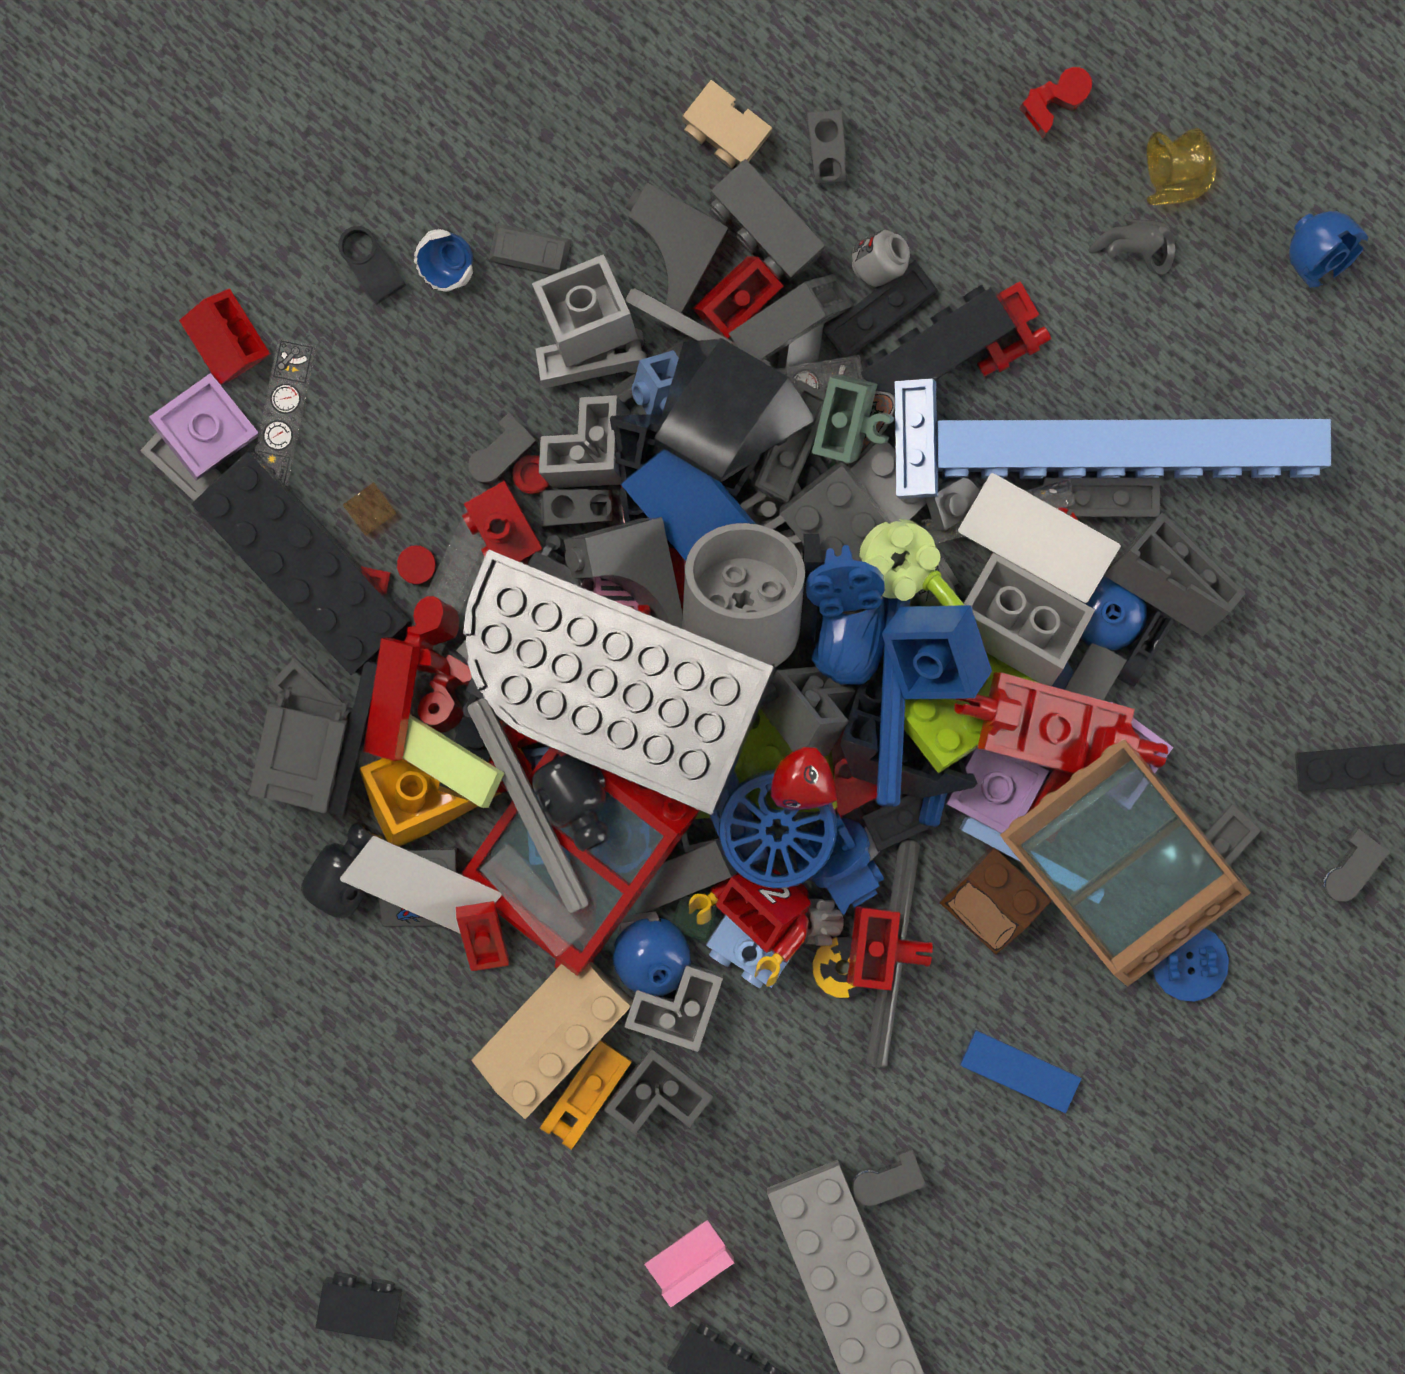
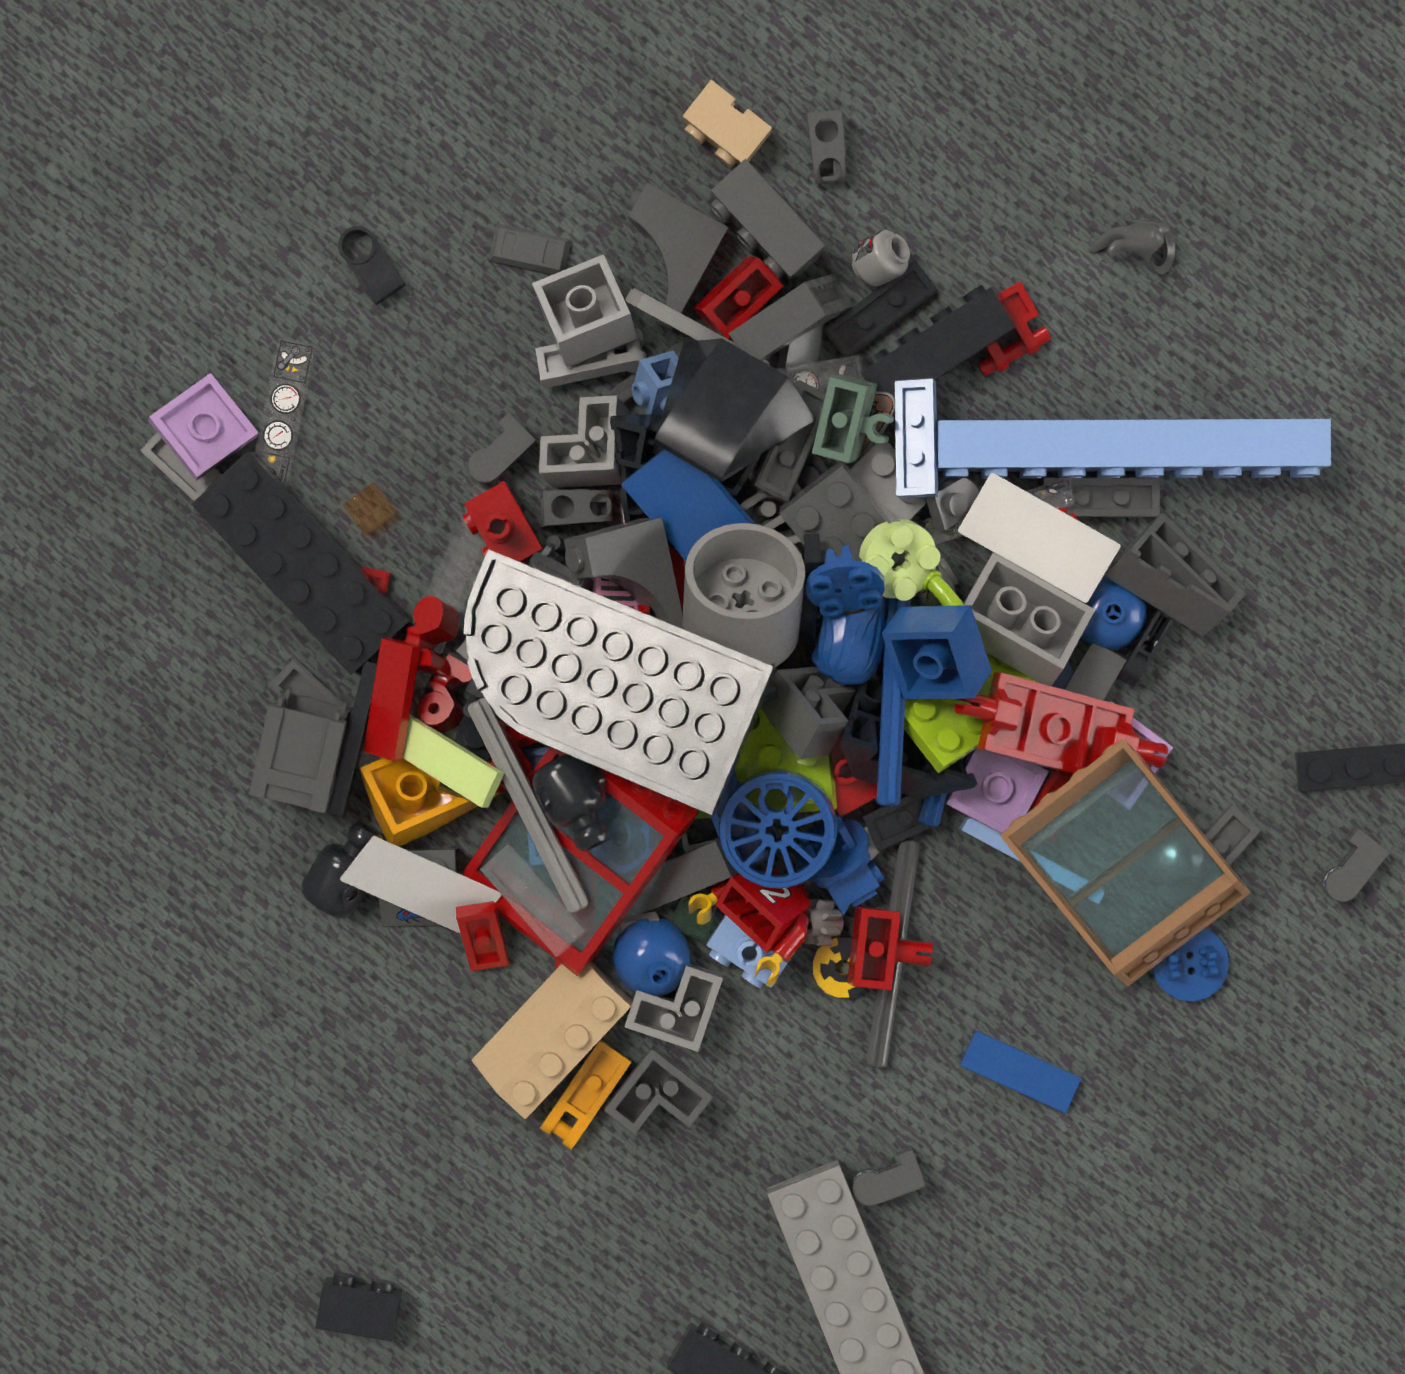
red brick [179,289,270,385] -> none
red tile [397,545,436,584] -> none
blue hair [414,229,473,292] -> none
red tile [513,455,549,494] -> none
bright pink panel [644,1220,734,1307] -> none
red piece [771,747,837,810] -> none
reddish brown slope [939,846,1052,955] -> none
red leg [1019,67,1092,138] -> none
clear yellow piece [1147,128,1216,205] -> none
blue cylinder [1289,211,1368,287] -> none

